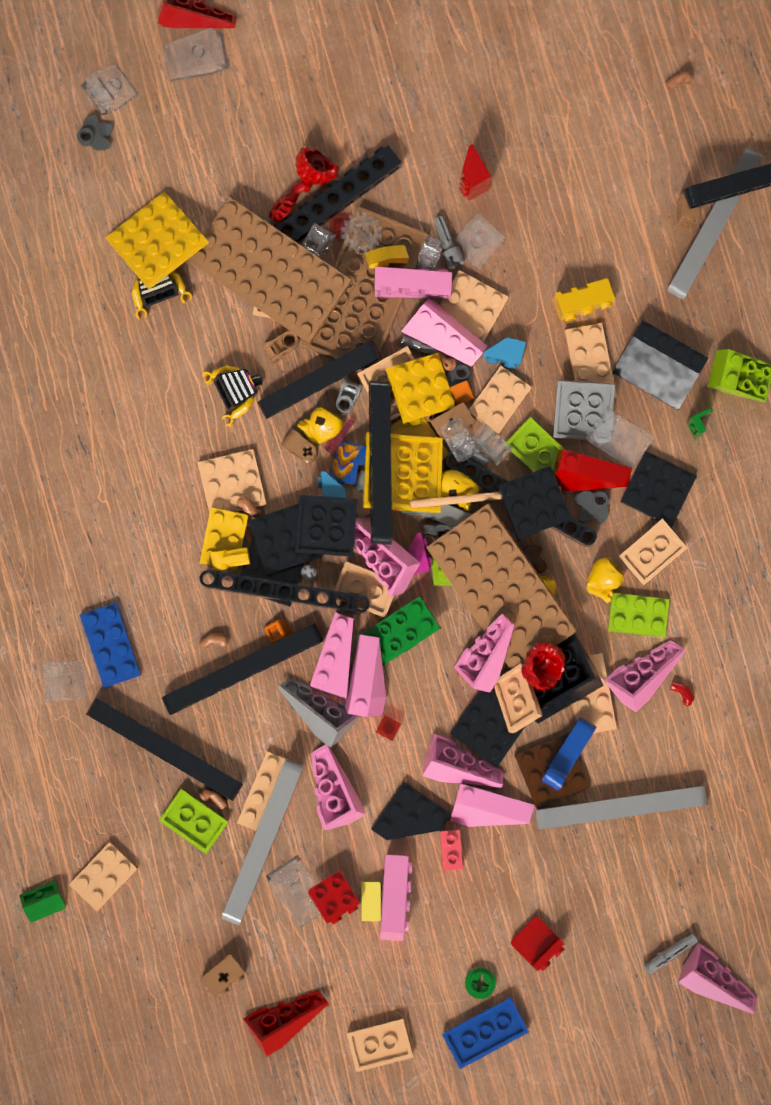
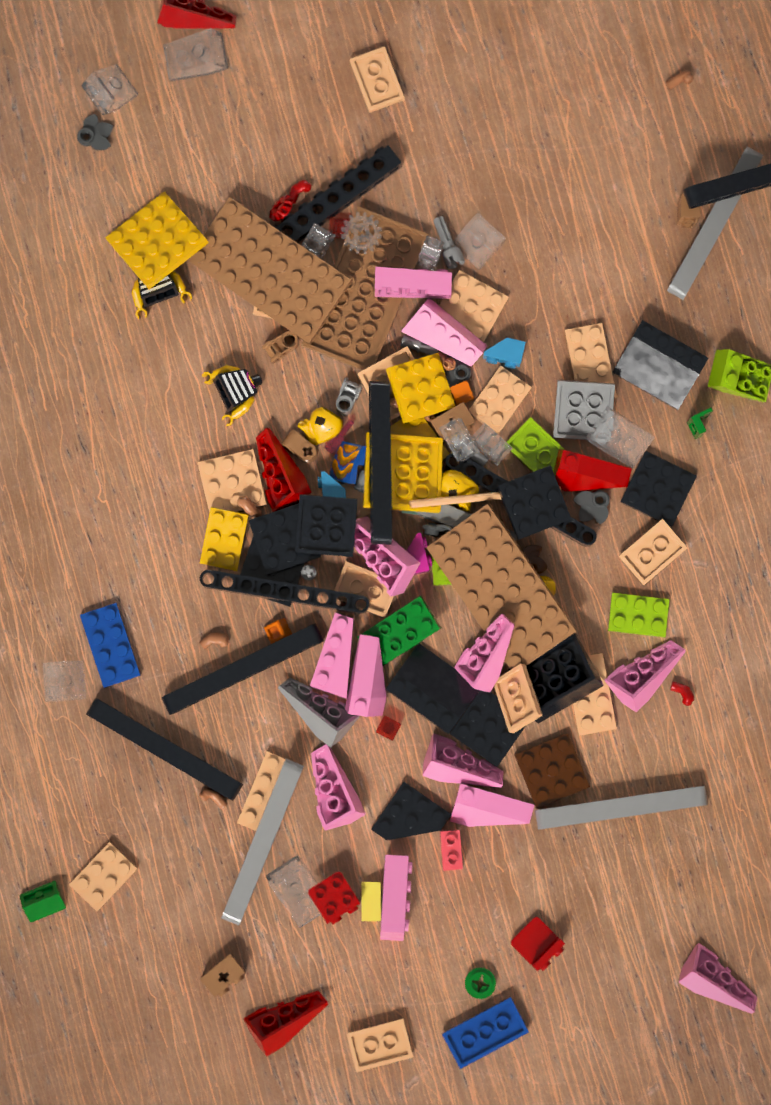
lime plate [159,789,229,854] -> none
yellow piece [210,547,250,571] -> none
black beam [257,340,382,419] -> none
red hair [295,147,338,185] -> none
yellow slope [365,245,409,268] -> none
red slope [459,144,491,201] -> none
red hair [521,642,565,691] -> none
blue beam [541,716,597,791] -> none
yellow wedge [553,278,615,322] -> none
yellow piece [586,557,625,603] -> none
light grey pin [643,932,698,975] -> none
none -> red wedge [256,428,312,512]
none -> light nougat plate [349,46,405,113]
none -> black slope [386,643,480,734]

